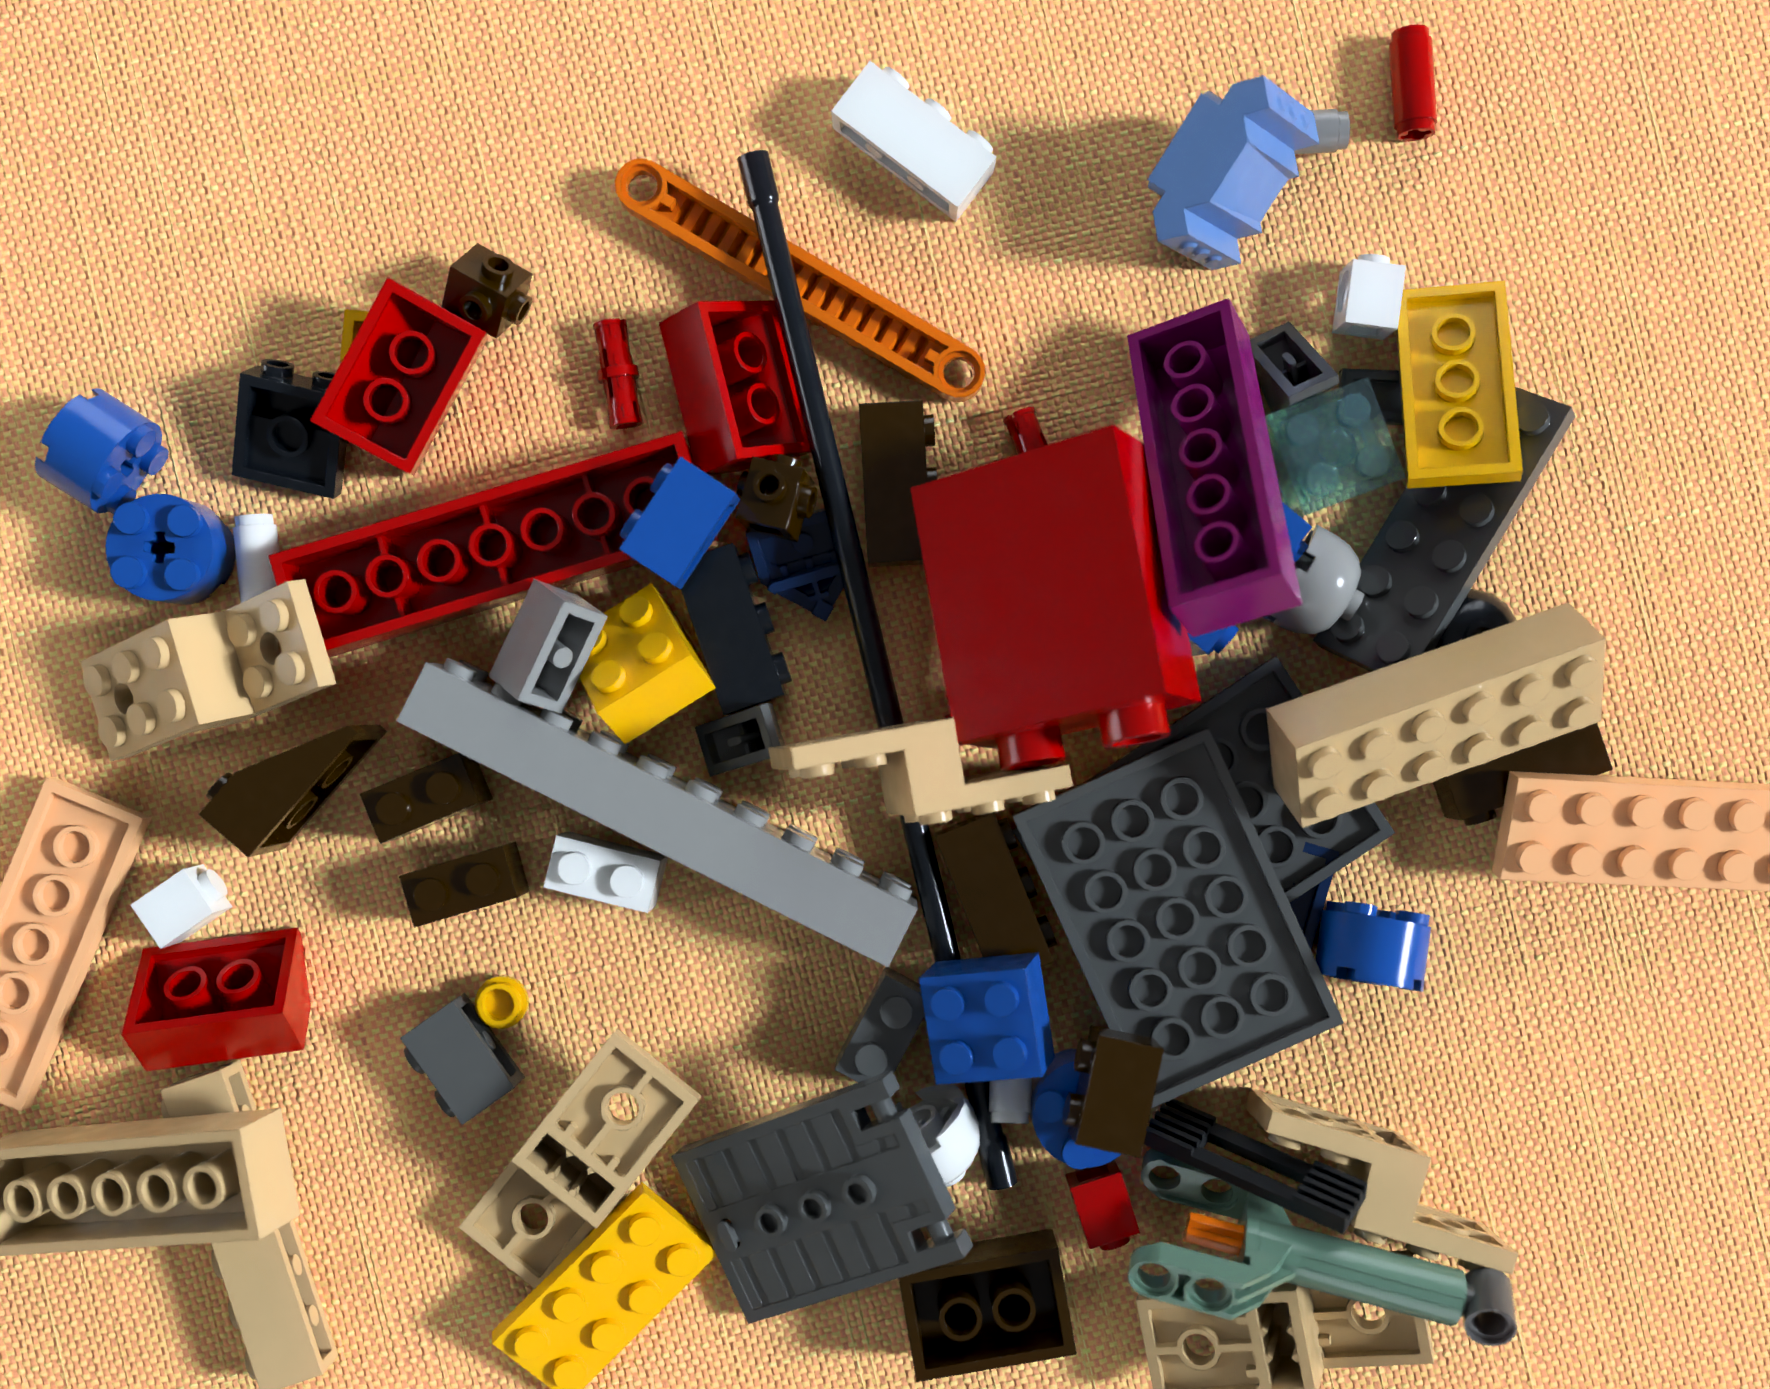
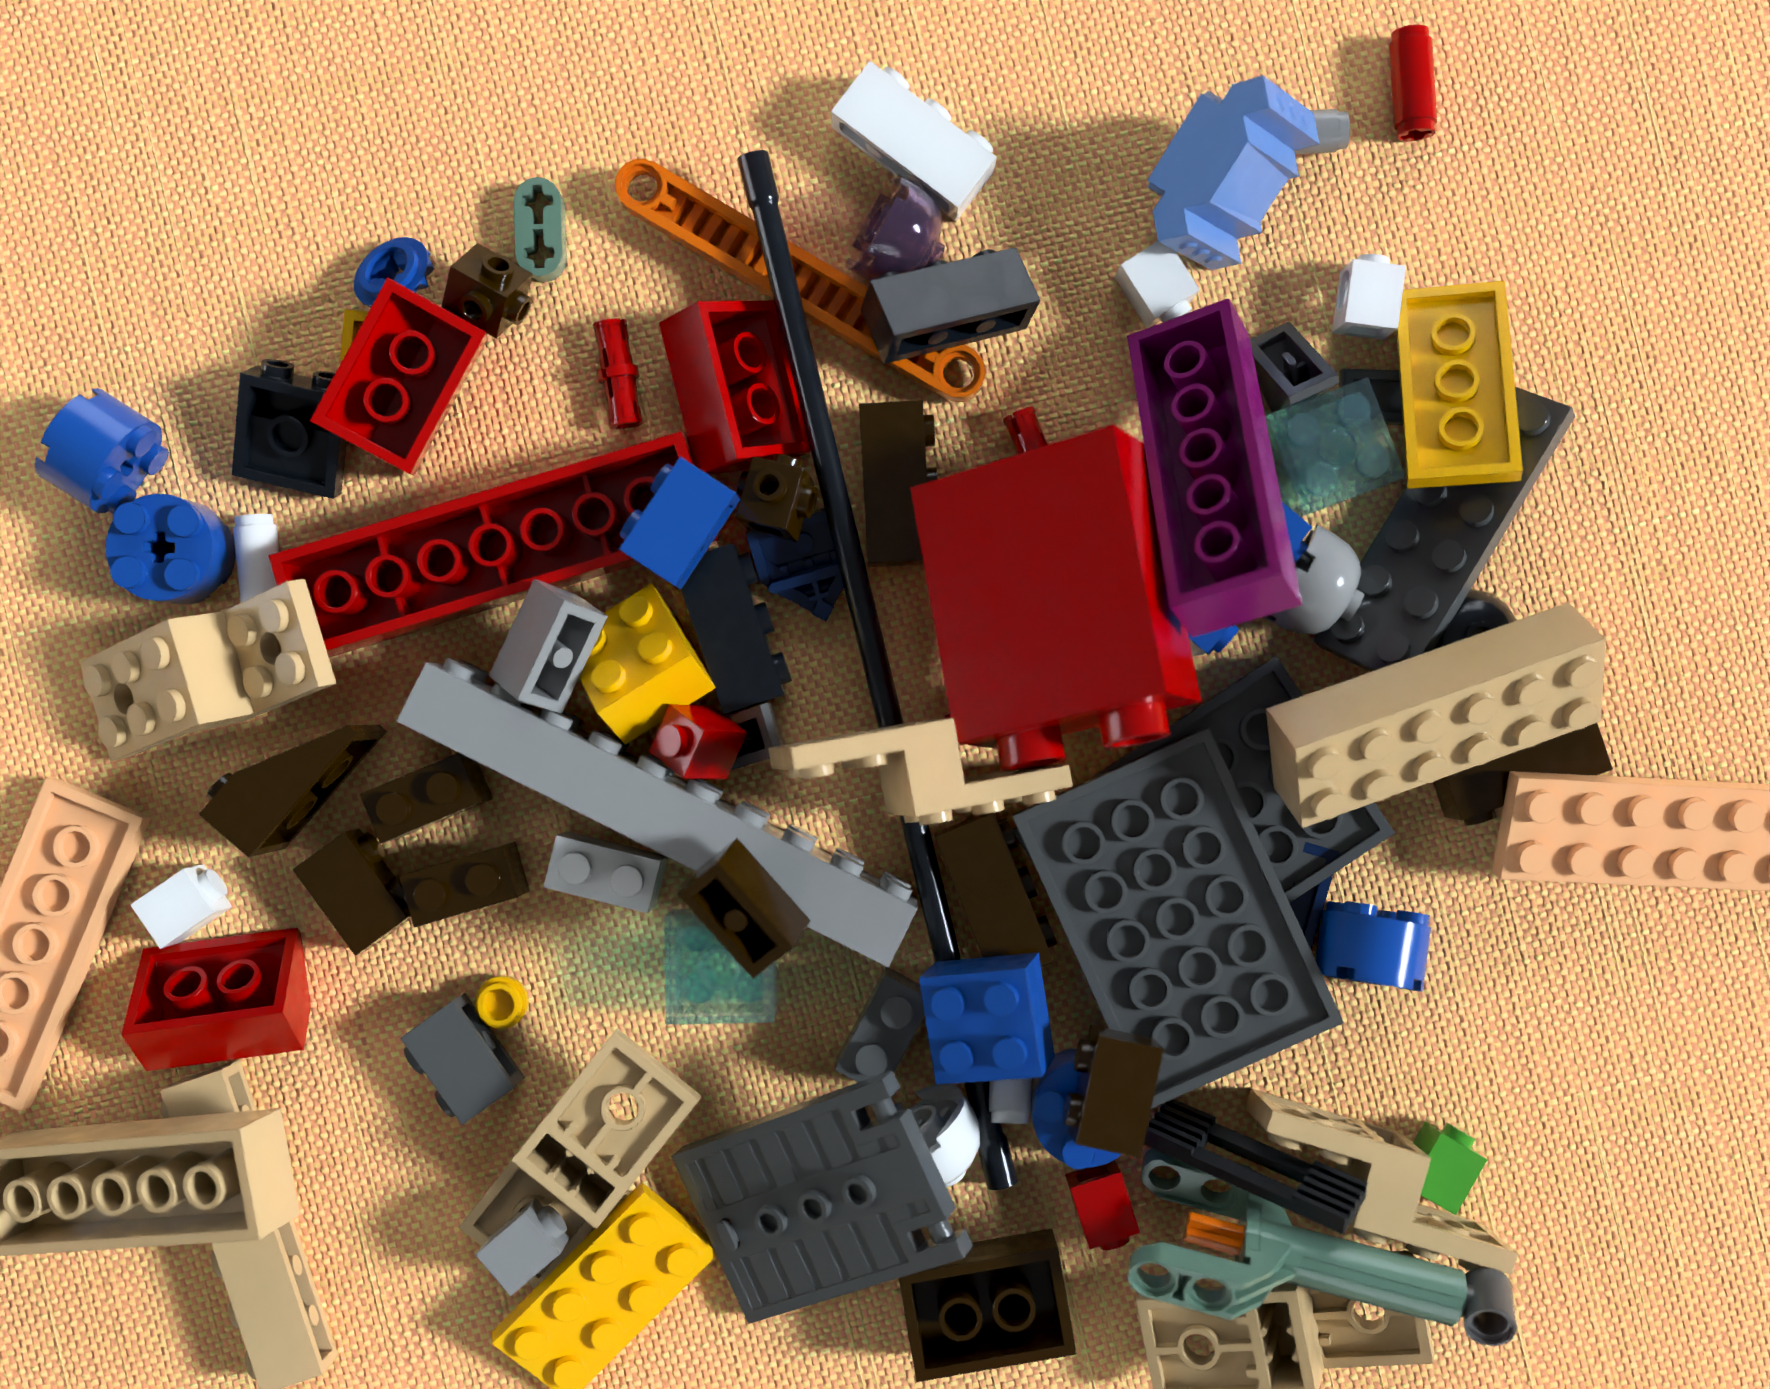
none -> dark brown brick [293,828,411,956]
none -> blue gear [354,237,435,308]
none -> light grey brick [475,1198,570,1296]
none -> sand green beam [514,177,567,283]
none -> red brick [649,704,748,779]
none -> clear light blue brick [664,909,778,1025]
none -> dark brown brick [677,838,811,979]
none -> clear purple cylinder [847,174,945,281]
none -> brick [860,247,1041,364]
none -> white brick [1114,241,1200,328]
none -> bright green brick [1413,1121,1487,1215]

